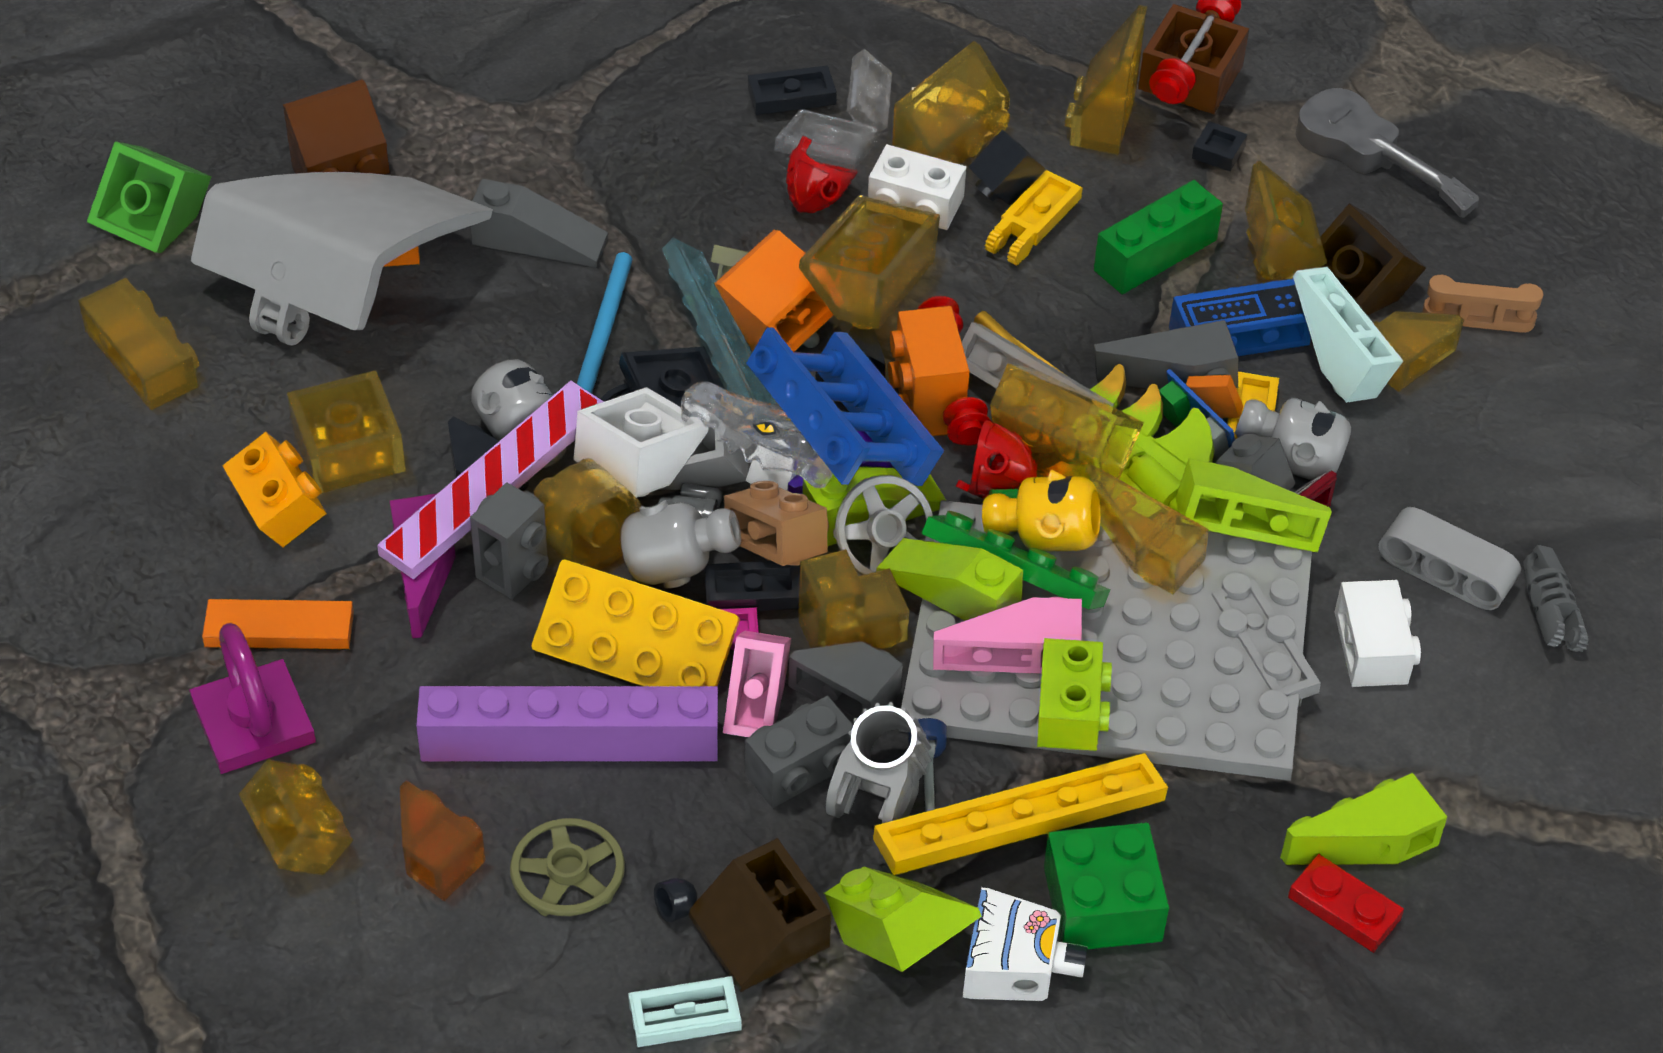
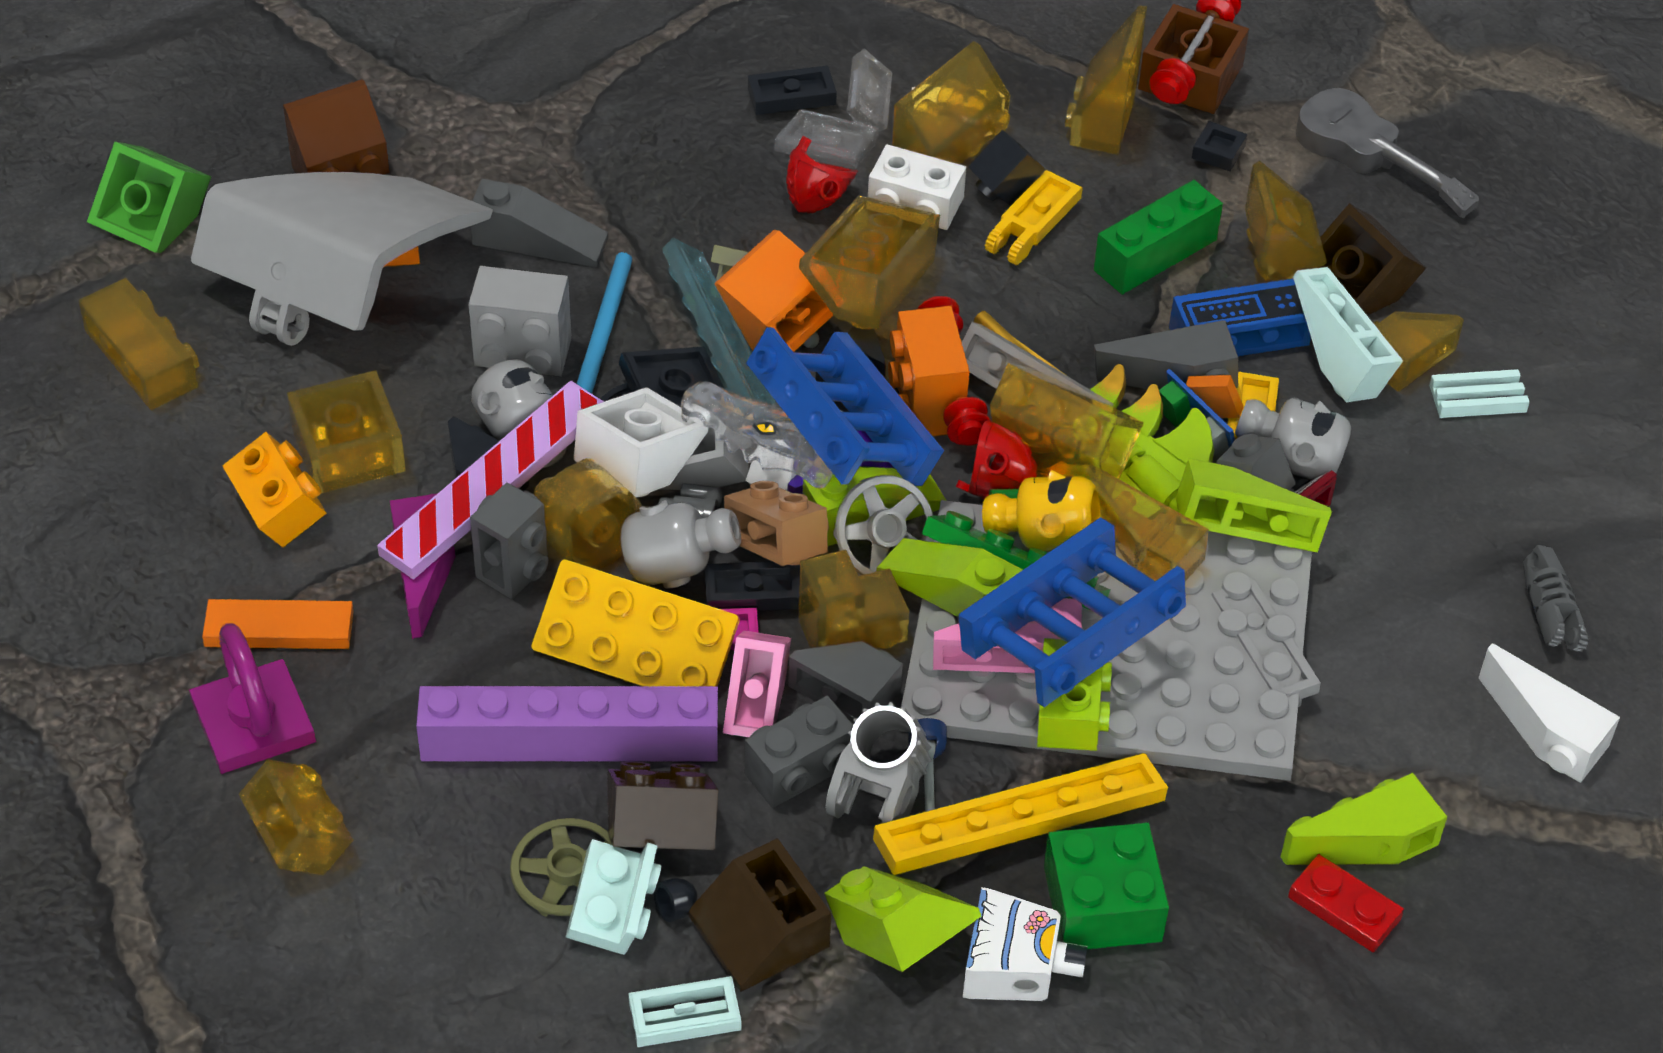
clear orange slope [400,780,485,901] -> none
white brick [1334,580,1421,687] -> none
light grey beam [1378,507,1521,610] -> none
medium nougat plate [1422,275,1543,332] -> none
none -> light grey brick [469,266,572,376]
none -> light aqua bracket [565,839,661,955]
none -> dark brown slope [607,761,719,850]
none -> blue fence [958,517,1186,707]
none -> light aqua tile [1429,369,1529,418]
none -> white slope [1479,643,1620,783]

